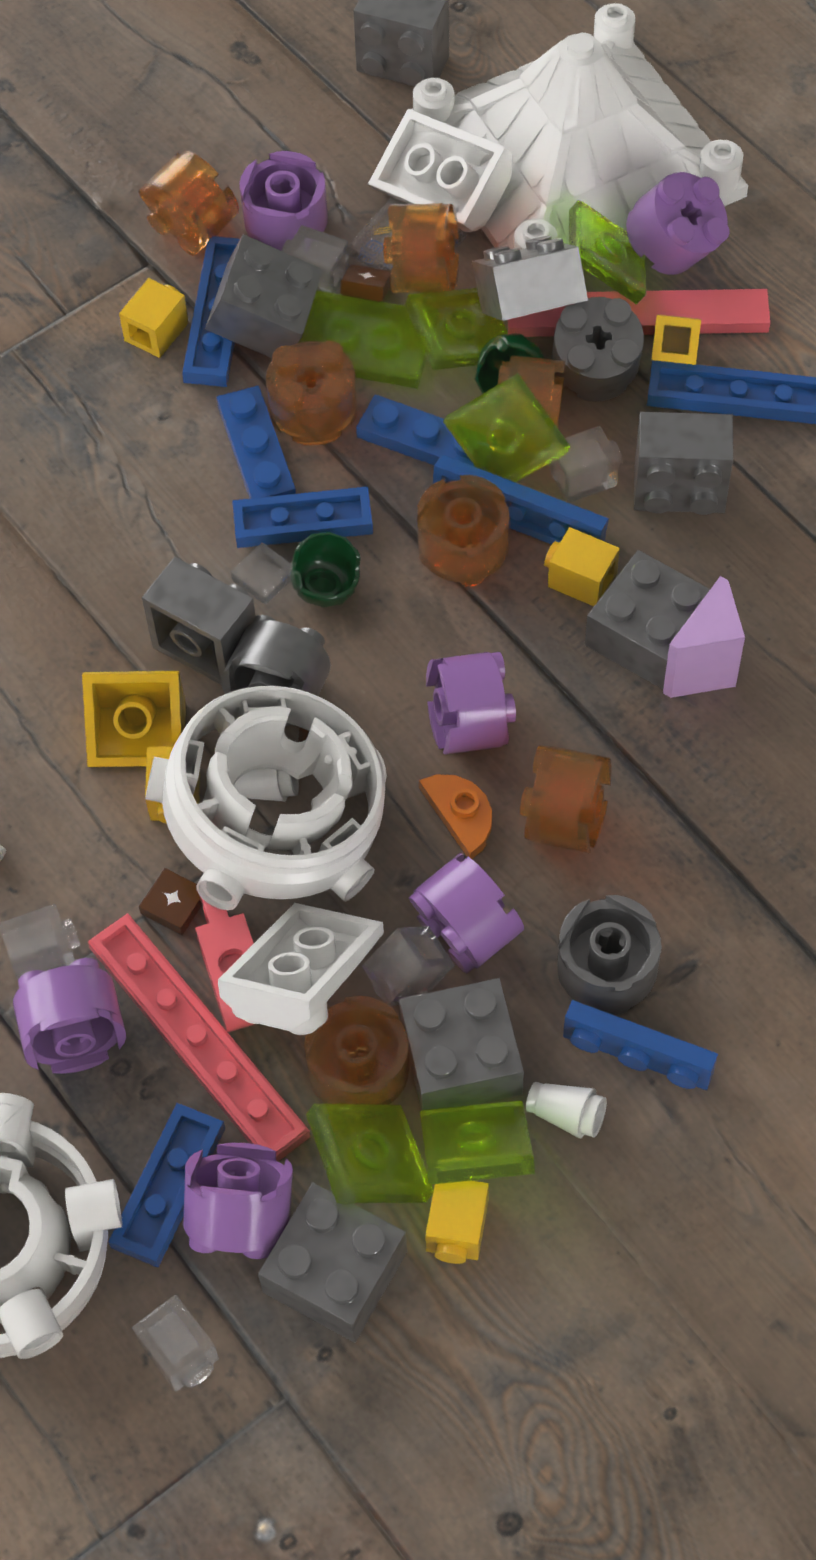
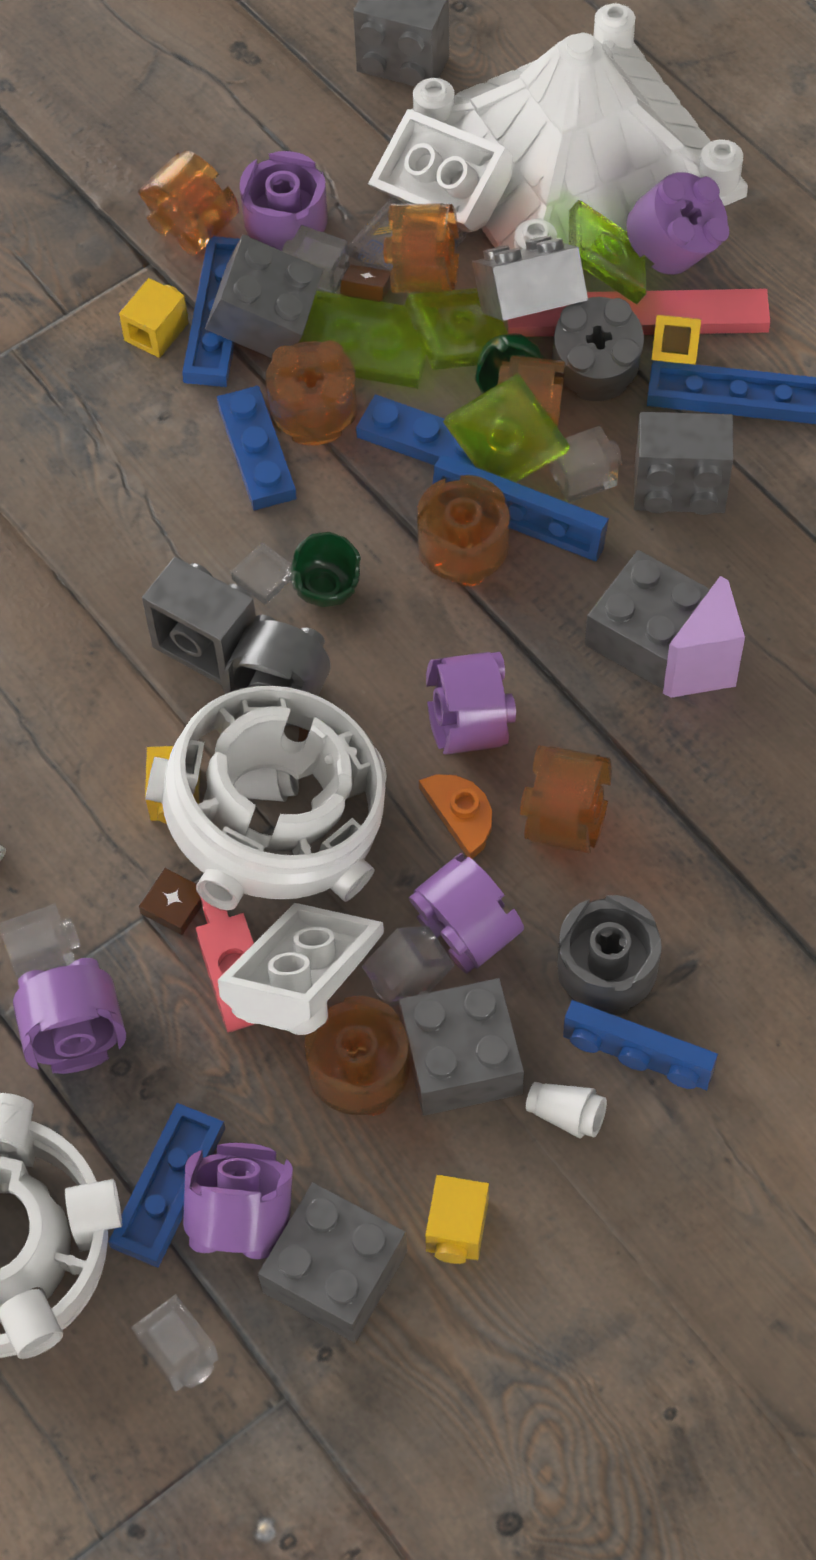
yellow slope [82,671,186,767] -> none
coral tile [87,913,311,1162] -> none
blue plate [232,486,373,548] -> none
clear neon green tile [306,1104,433,1204] -> none
clear neon green tile [420,1100,535,1185] -> none
yellow brick [544,527,620,606] -> none

